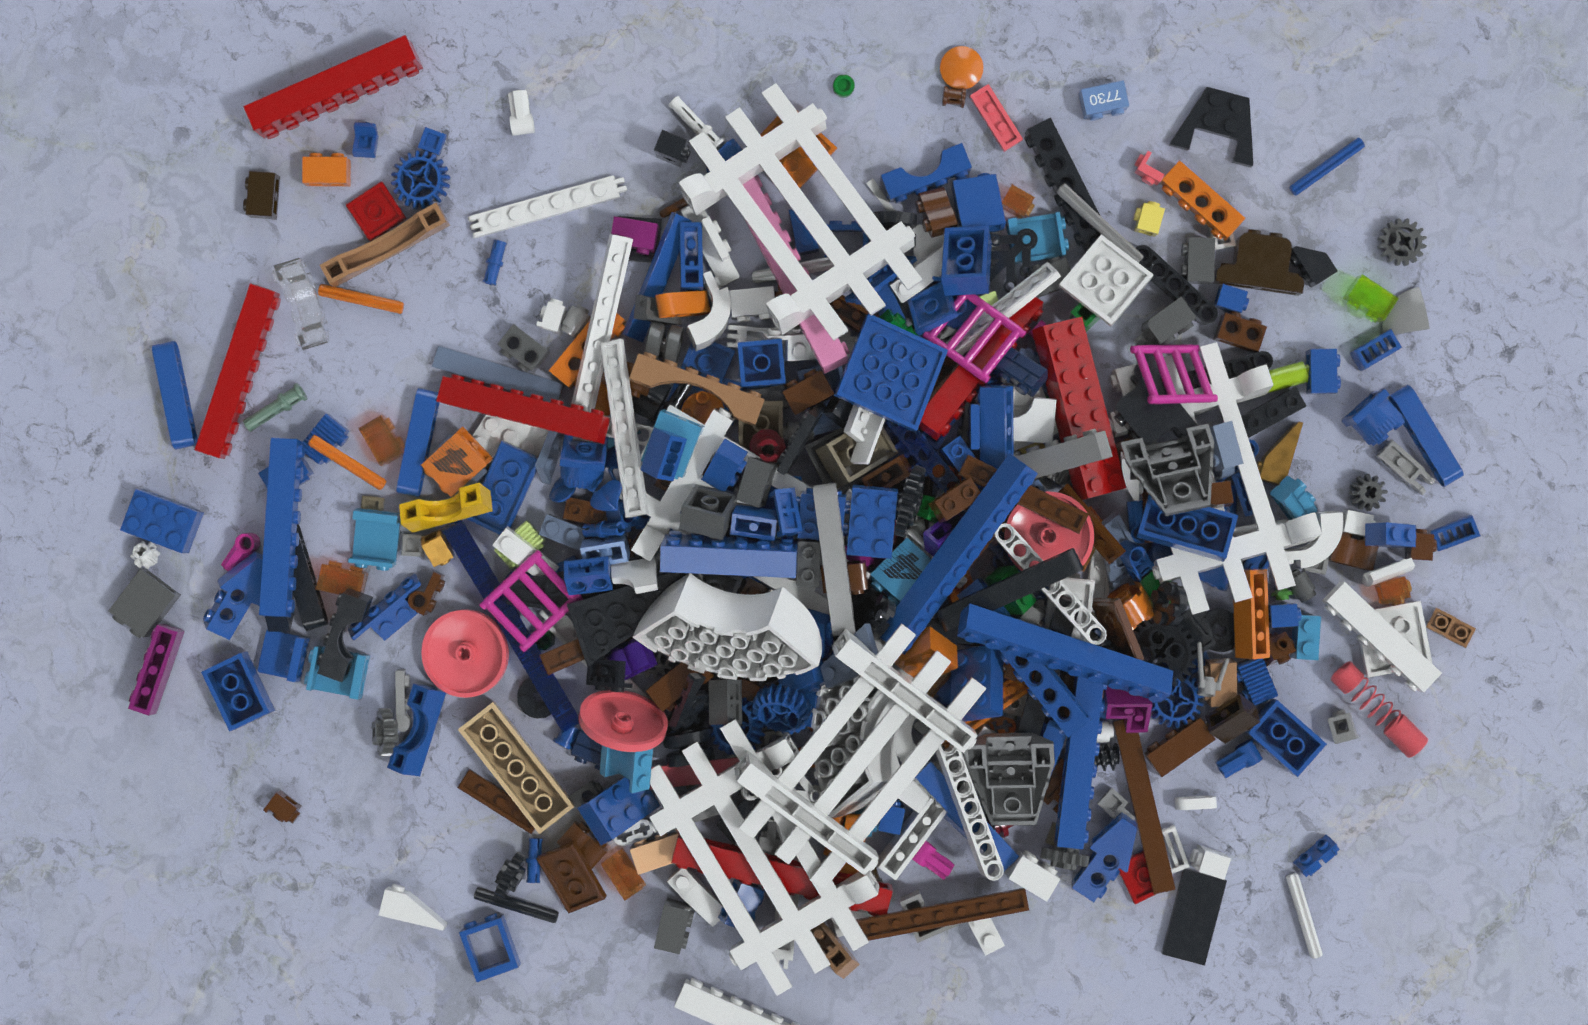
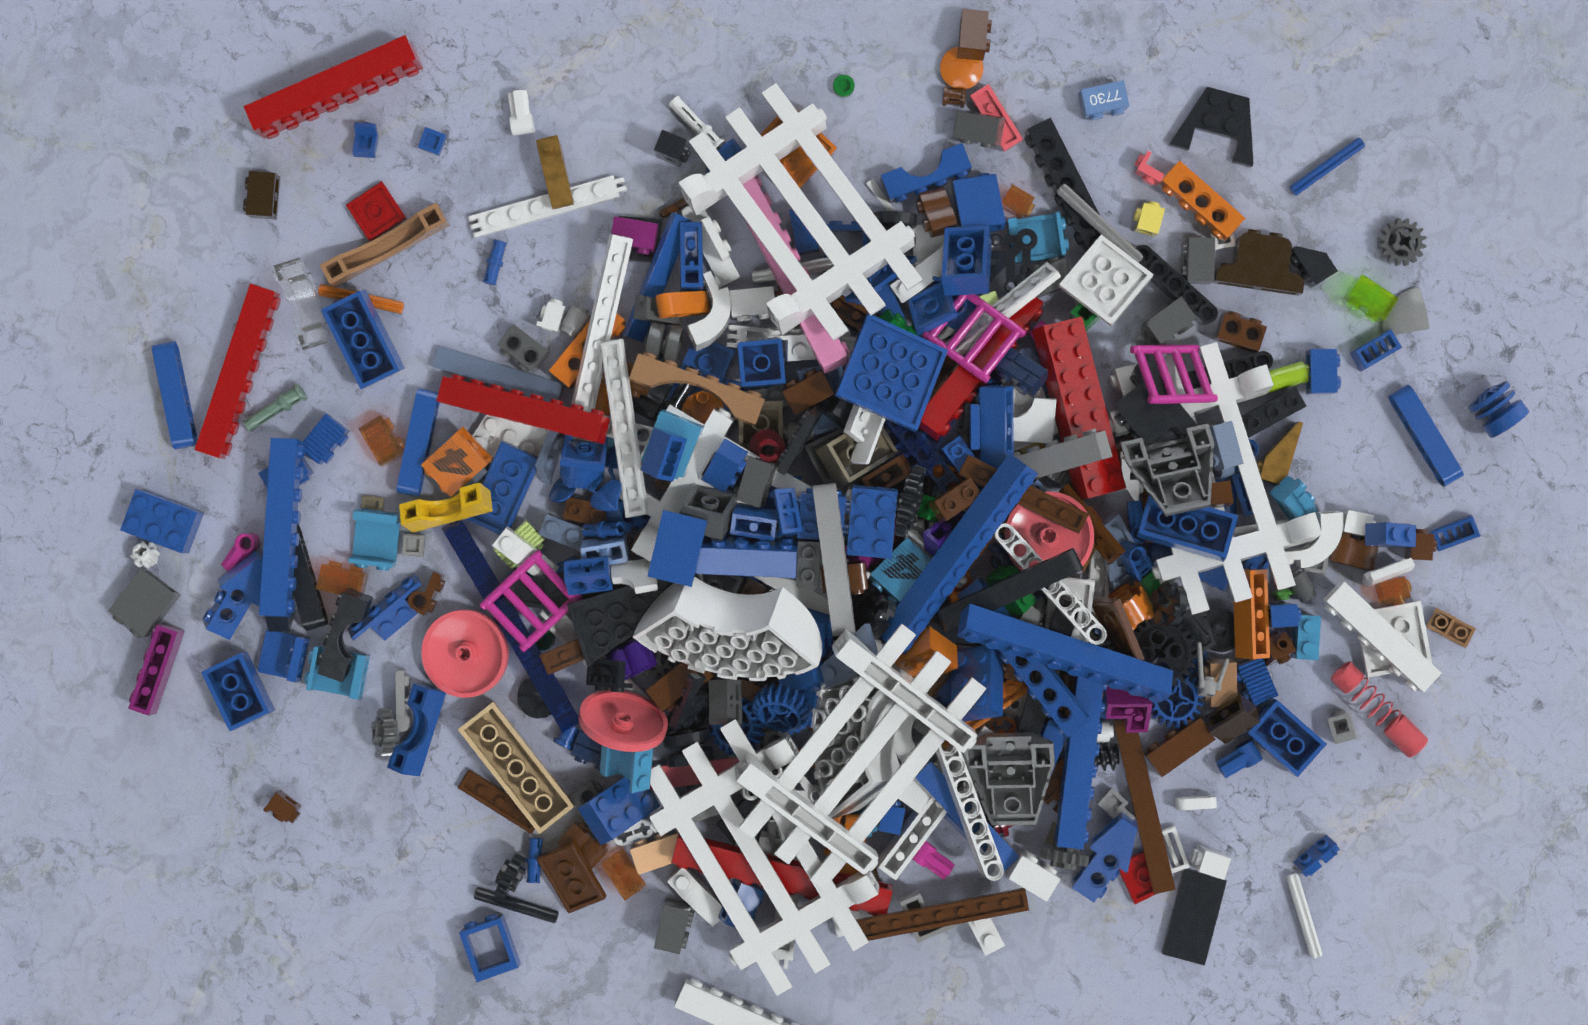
orange brick [302,153,351,187] -> none
orange axle [308,435,386,490] -> none
white slope [379,884,447,930] -> none
blue gear [391,150,451,210] -> none
brick [421,528,454,567] -> none
medium nougat slope [811,922,860,979] -> none
blue brick [1213,284,1249,314] -> none
blue piece [1341,389,1405,446] -> none
dark grey gear [1348,474,1388,511] -> none
light grey hinge [1376,439,1435,495] -> none
none -> blue brick [321,289,405,389]
none -> pearl gold slope [536,135,574,210]
none -> blue tile [648,510,708,587]
none -> dark grey brick [953,110,1005,148]
none -> brick [957,9,992,61]
none -> blue wheel [1468,381,1529,438]

